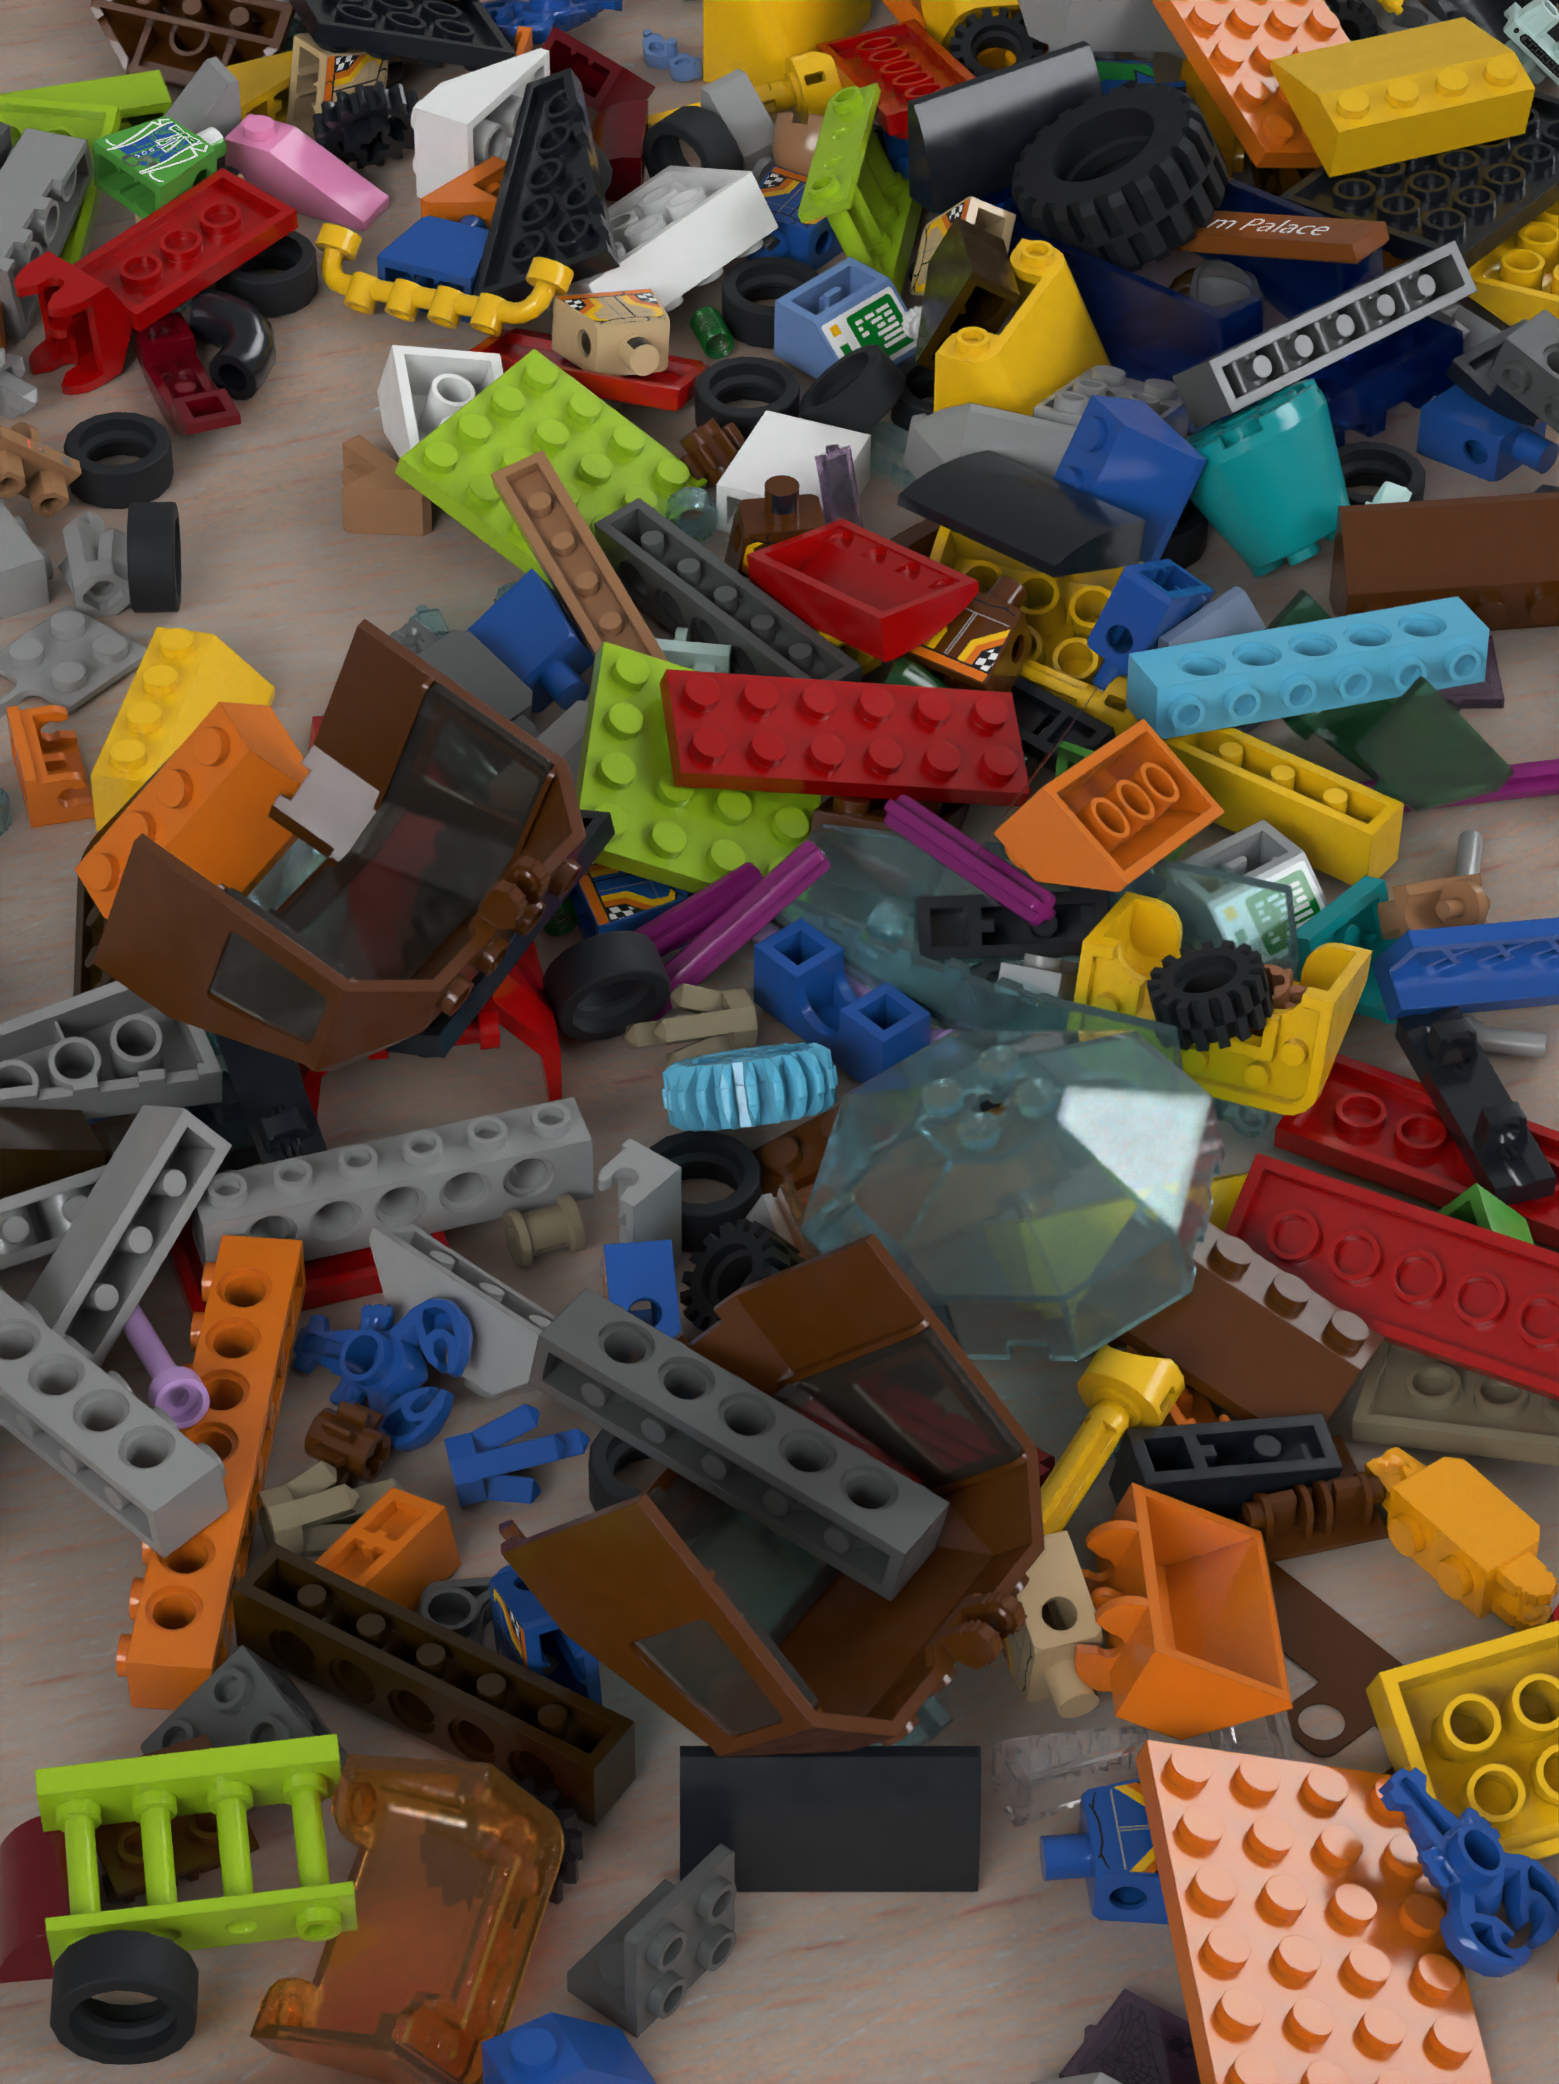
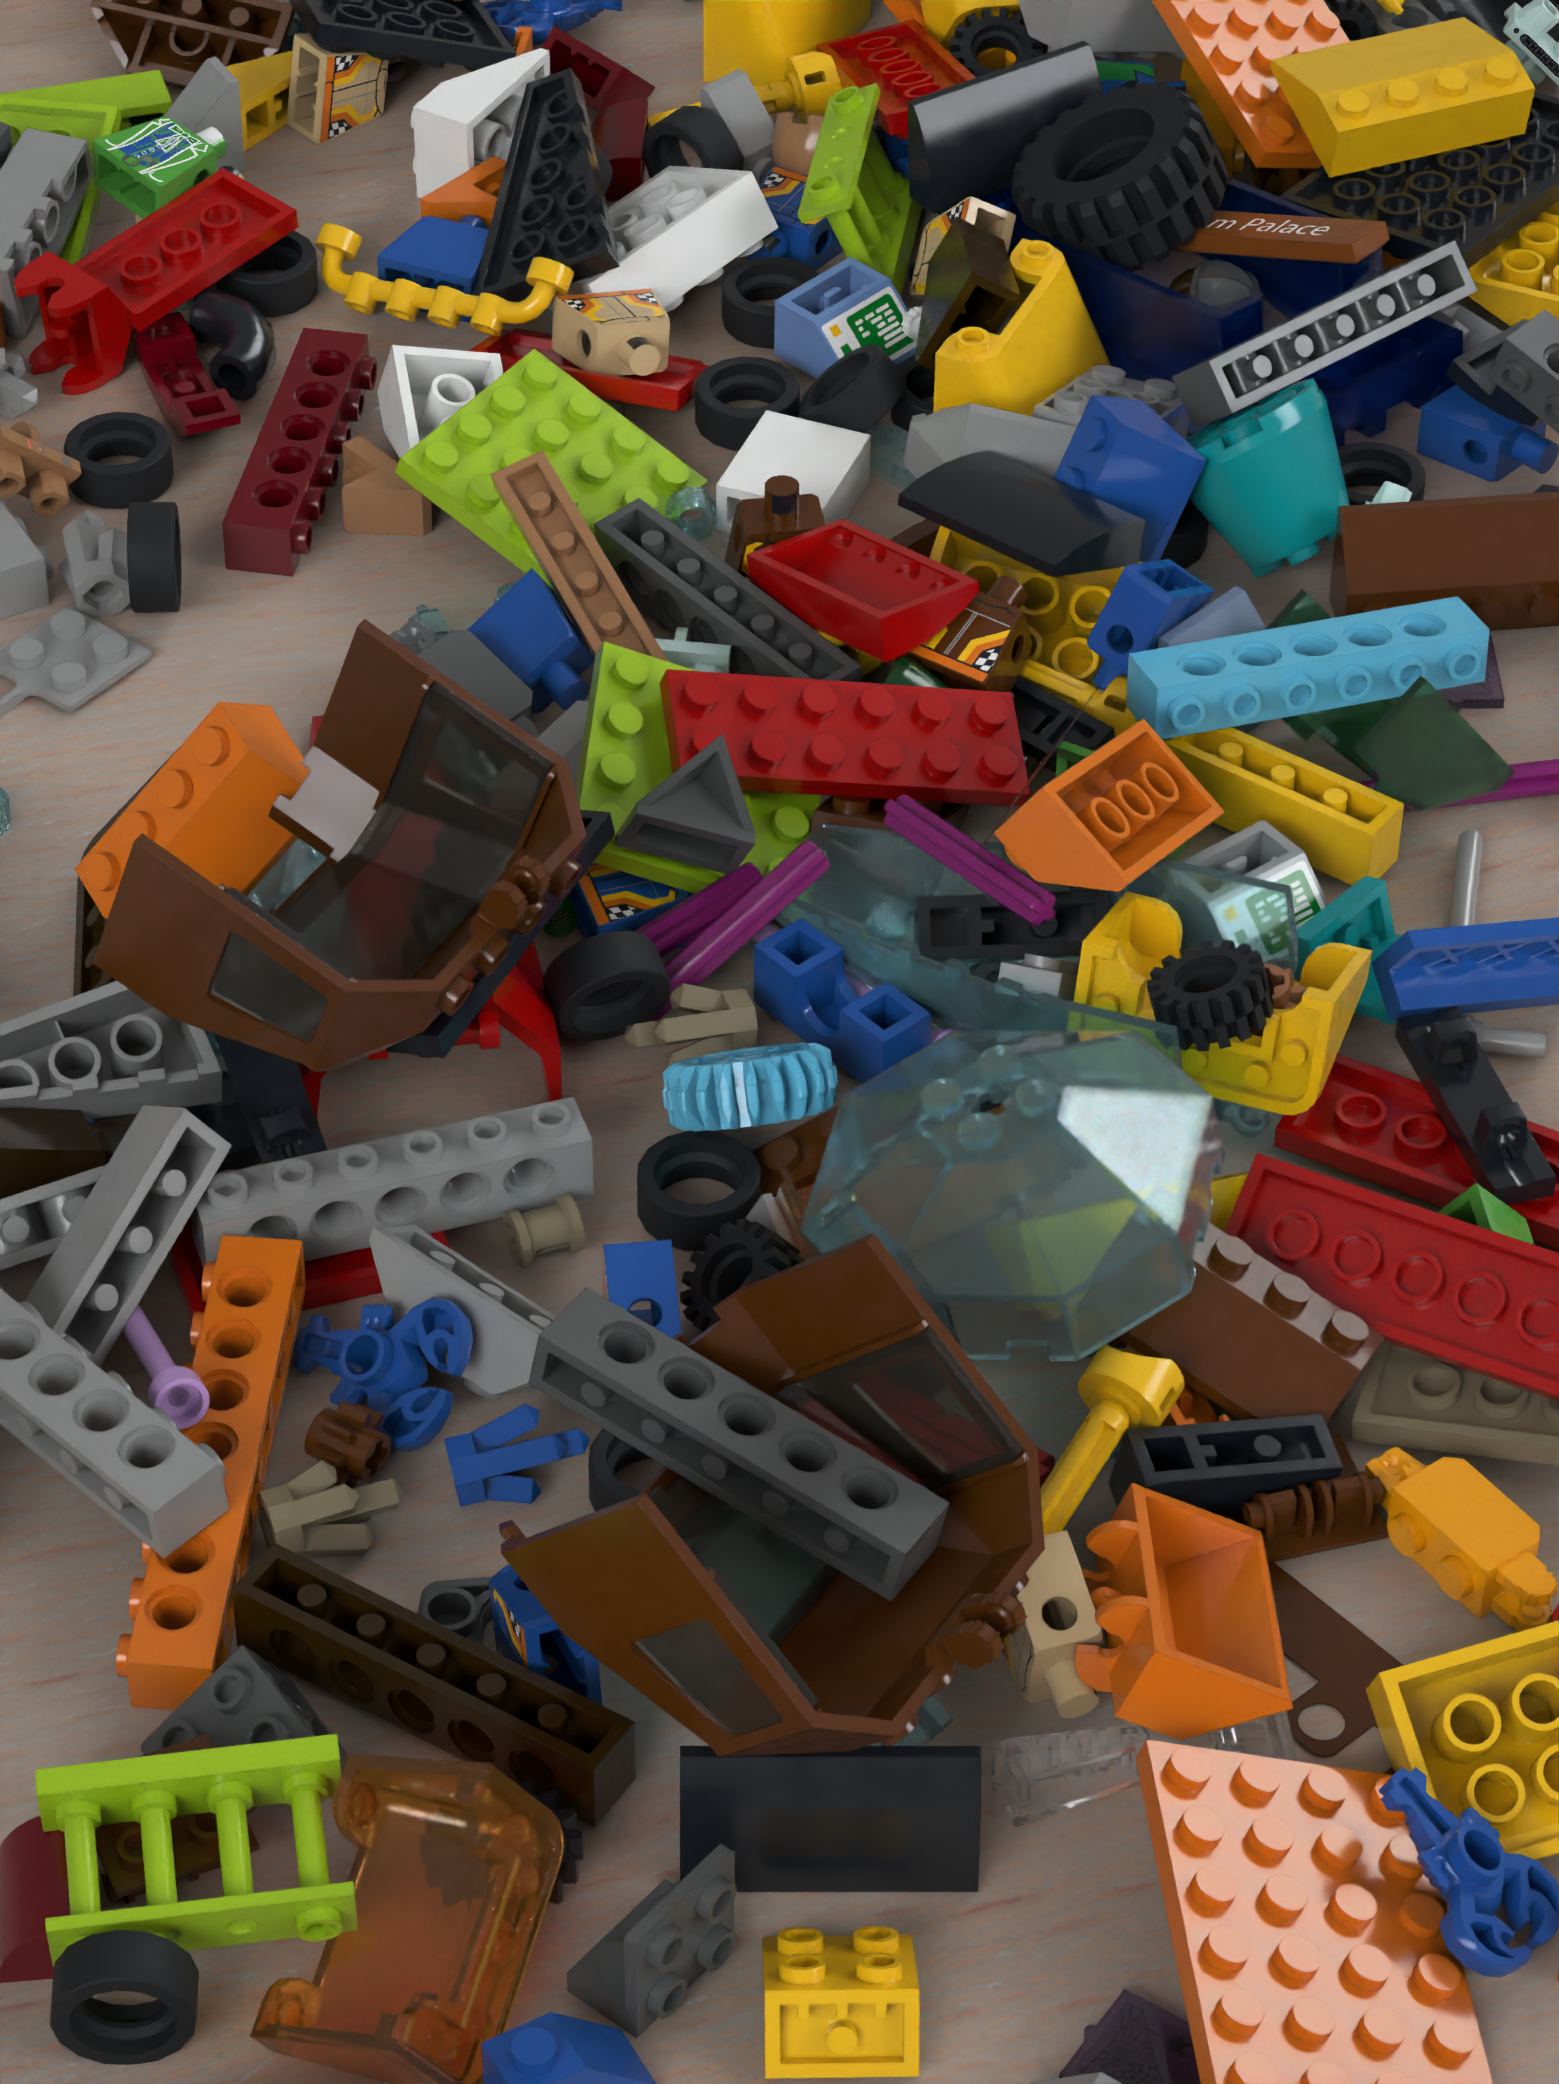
orange hinge [6,705,95,828] -> none
yellow slope [90,627,275,831] -> none
bright pink slope [224,113,390,232] -> none
black gear [312,81,418,169] -> none
orange hinge [314,1487,461,1612] -> none
light grey hinge [598,1138,682,1277] -> none
medium blue piece [642,29,703,82] -> none
reddish brown gear [679,417,746,487] -> none
green piece [690,306,734,359] -> none
clear purple piece [815,444,864,528] -> none
blue torso [1039,1778,1169,1924] -> none
medium nougat hips [1377,873,1490,940] -> none
none -> dark red brick [222,328,377,577]
none -> dark grey slope [615,733,756,874]
none -> yellow bracket [762,1926,920,2079]

